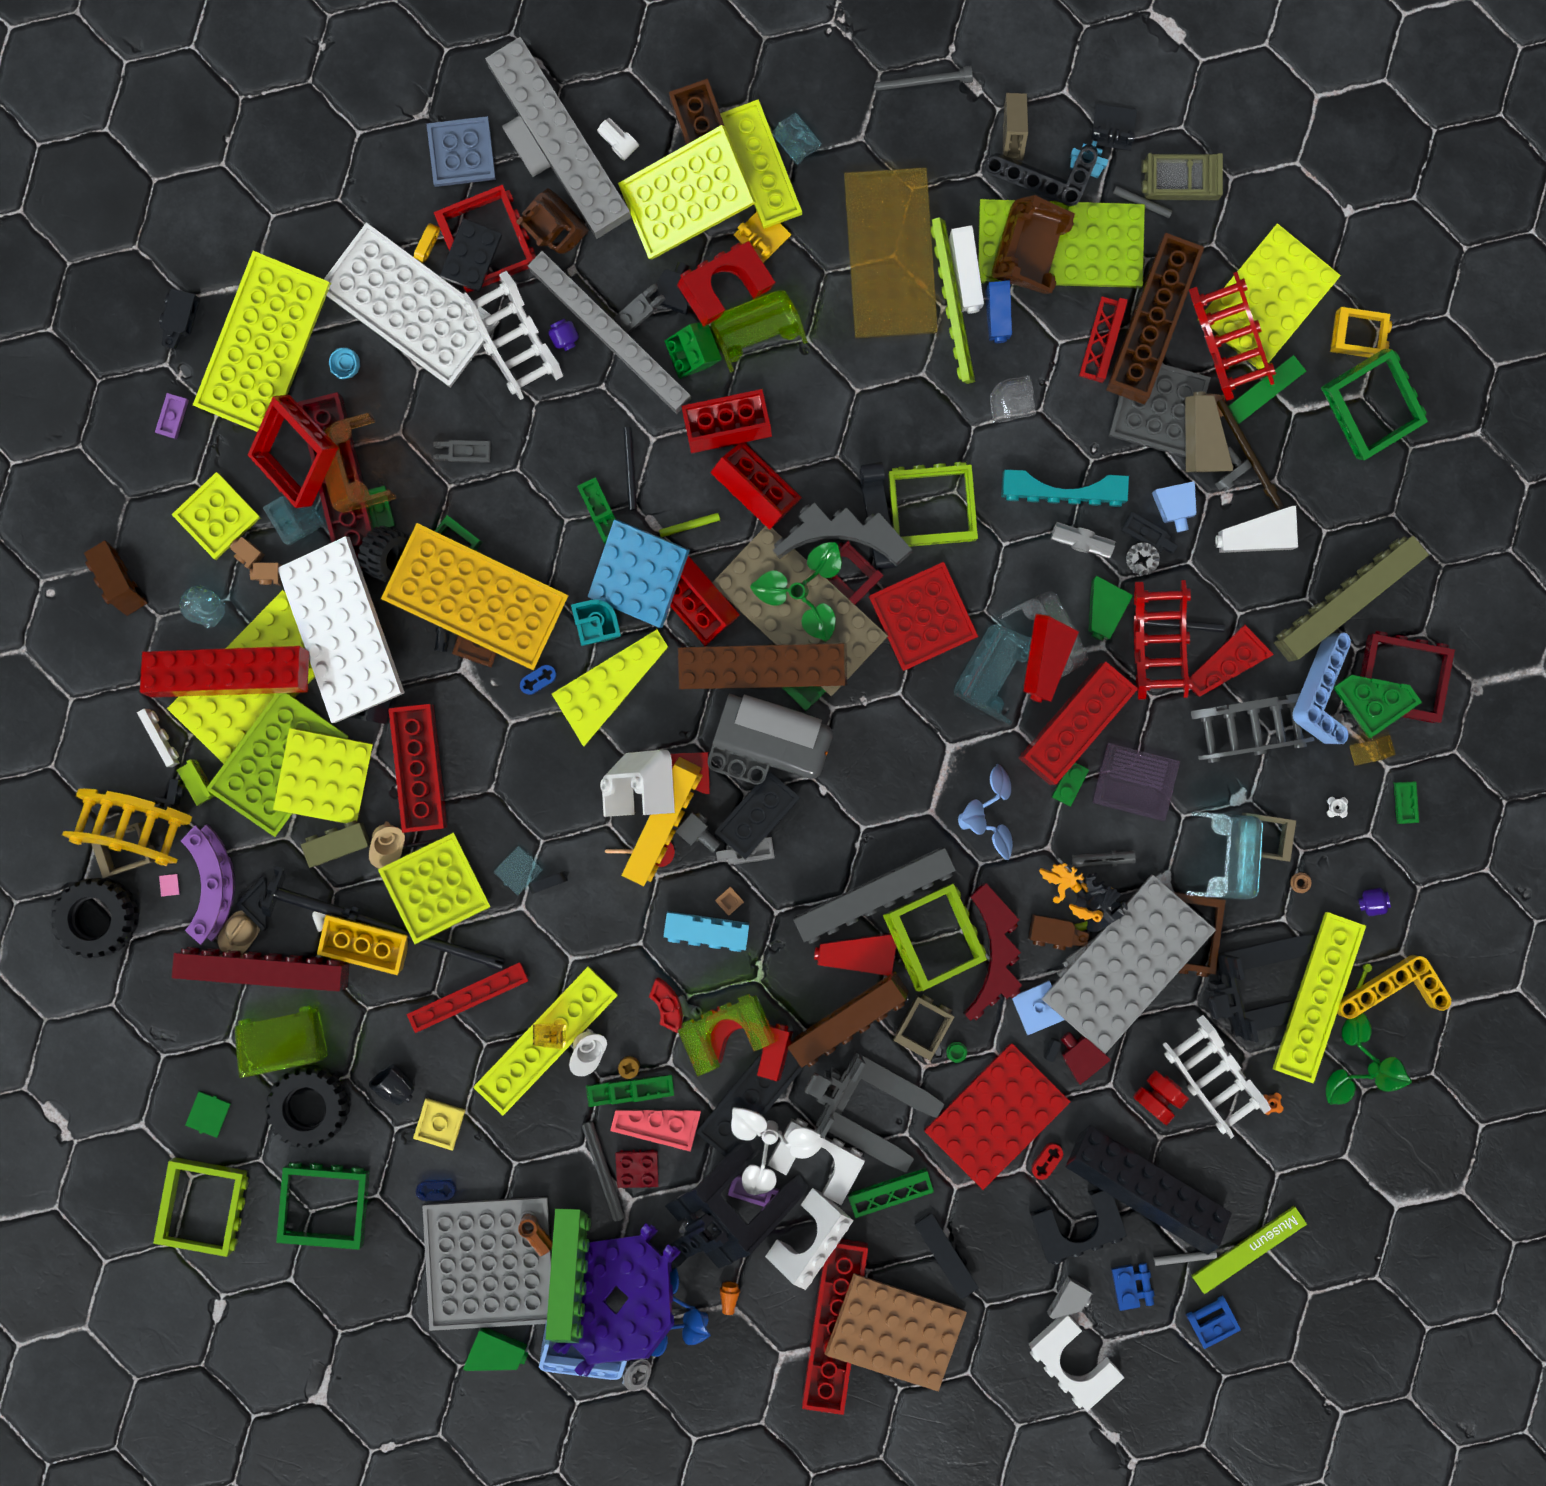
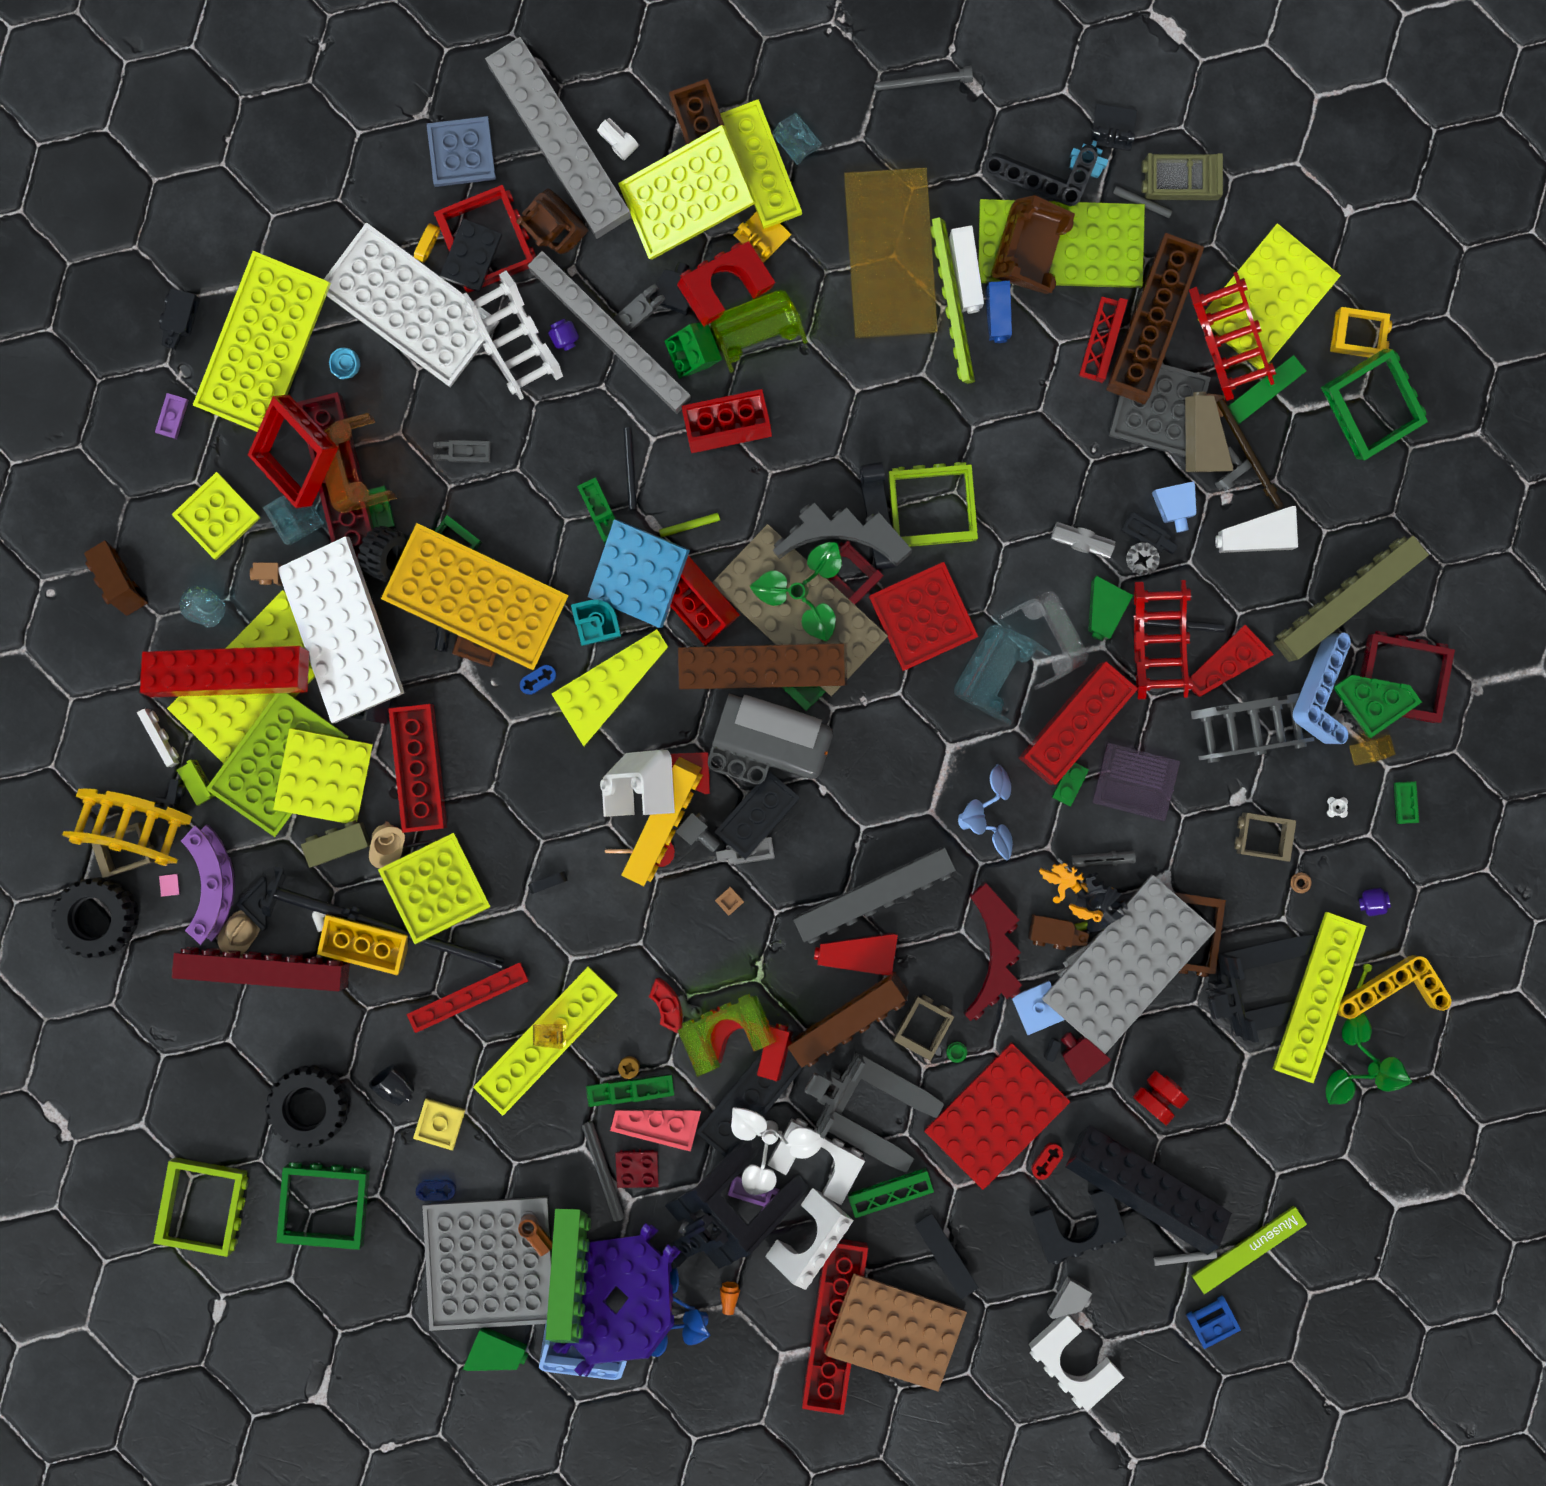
green piece [185,1091,231,1138] -> none
medium nougat brick [230,537,265,569] -> none
clear neon green windscreen [234,1005,328,1078] -> none
clear light blue piece [494,846,543,896] -> none
light grey beam [502,115,551,177] -> none
white piece [569,1029,607,1076] -> none
light grey gear [621,1359,651,1391] -> none
medium azure wedge [664,911,749,952] -> none
red slope [710,443,802,530] -> none
lime window [883,884,987,991] -> none
clear brick [990,376,1036,423] -> none
teal arch [1001,470,1129,507] -> none
dark tan slope [1003,93,1028,160] -> none
red slope [1023,614,1079,703] -> none
blue plate [1111,1263,1155,1311] -> none
white fence [1163,1015,1271,1138] -> none
clear light blue windscreen [1186,812,1263,899] -> none
orange plate [1263,1092,1283,1115] -> none

